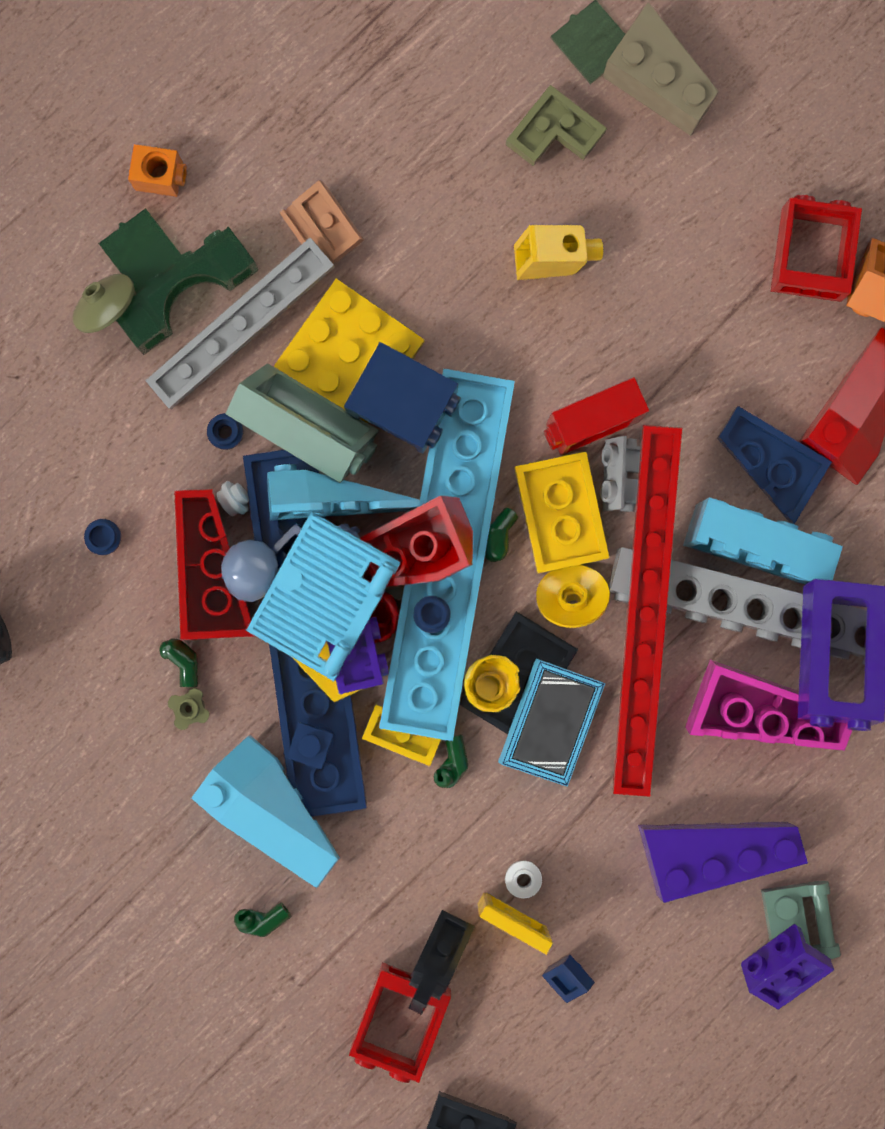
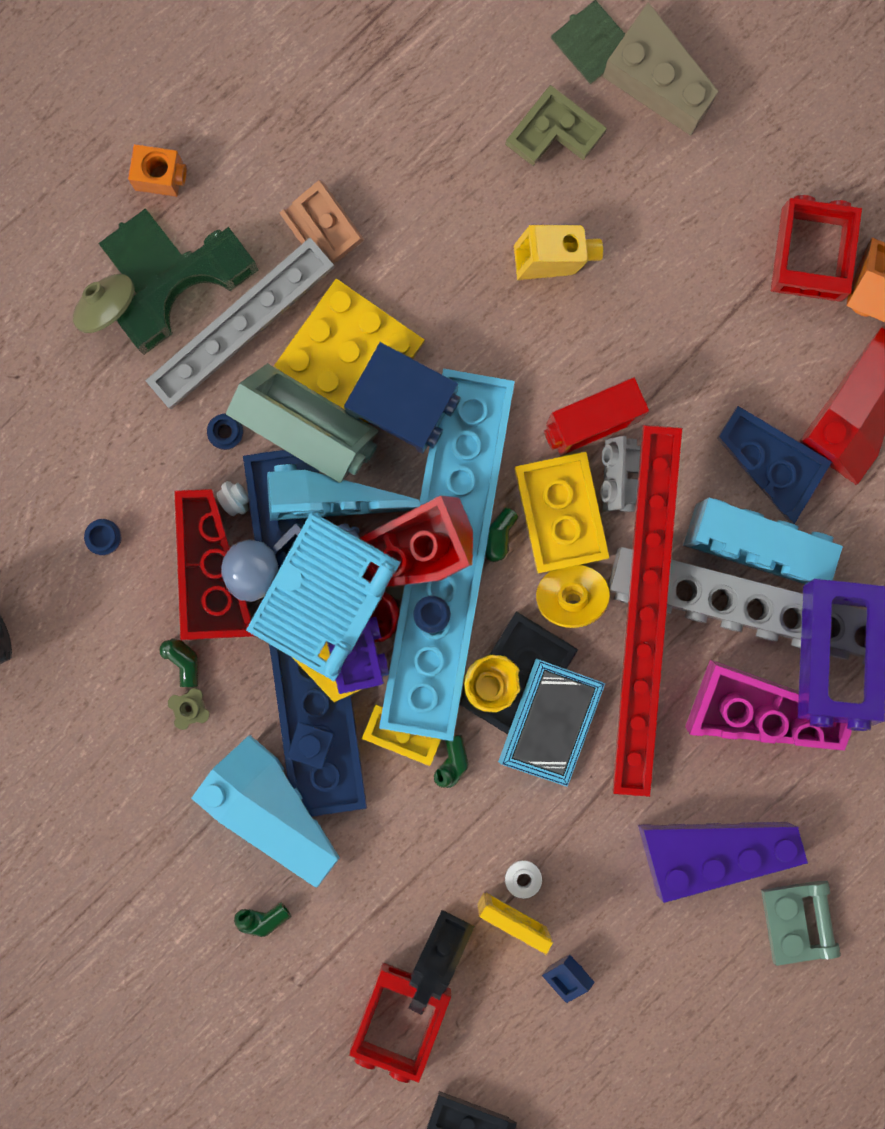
dark purple bracket [741,924,834,1010] -> none

